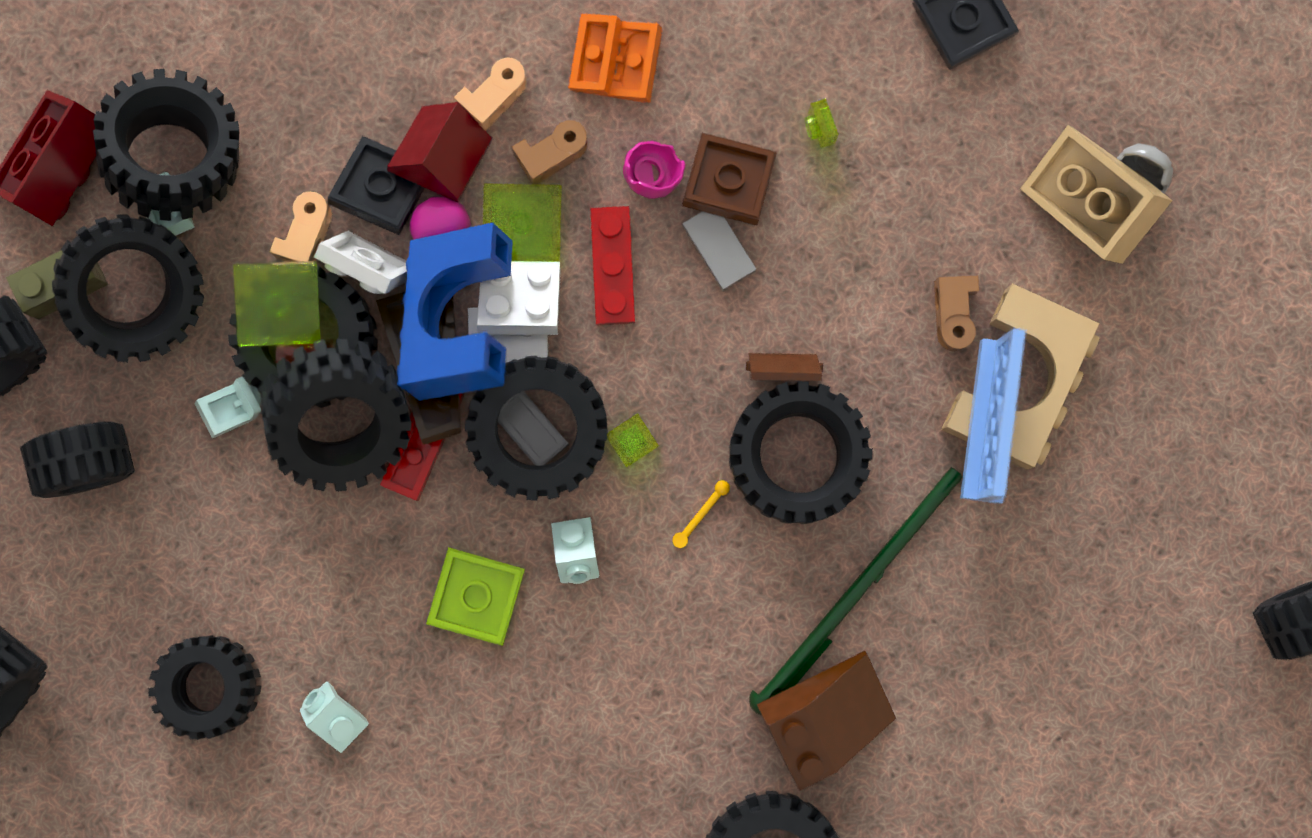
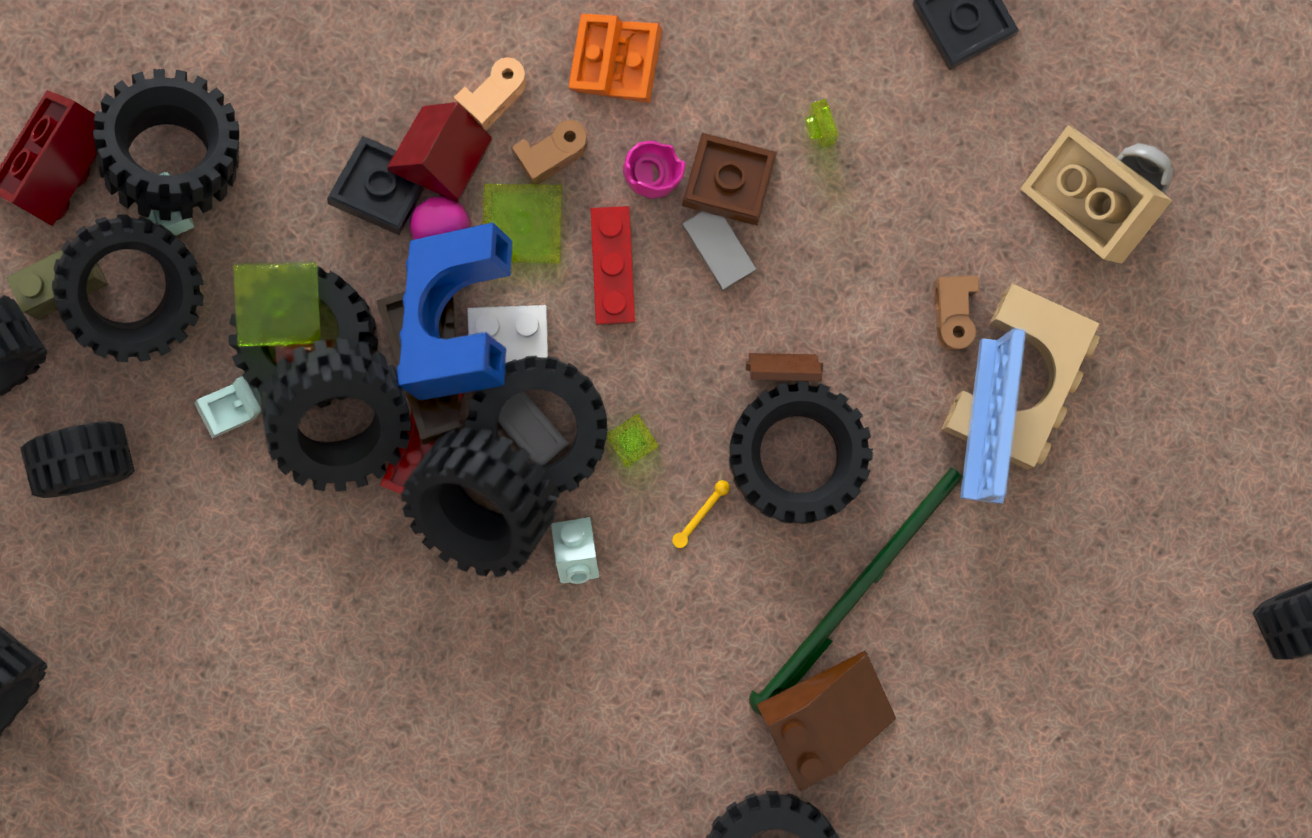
black tyre [148,636,261,740] -> none
light nougat leg [270,191,332,269] -> none
light aqua bracket [300,682,369,753] -> none
white plate [314,231,407,294] -> none
lime tile [426,547,525,646] -> none
white plate [477,261,560,335] -> none
none -> black tyre [401,428,557,577]

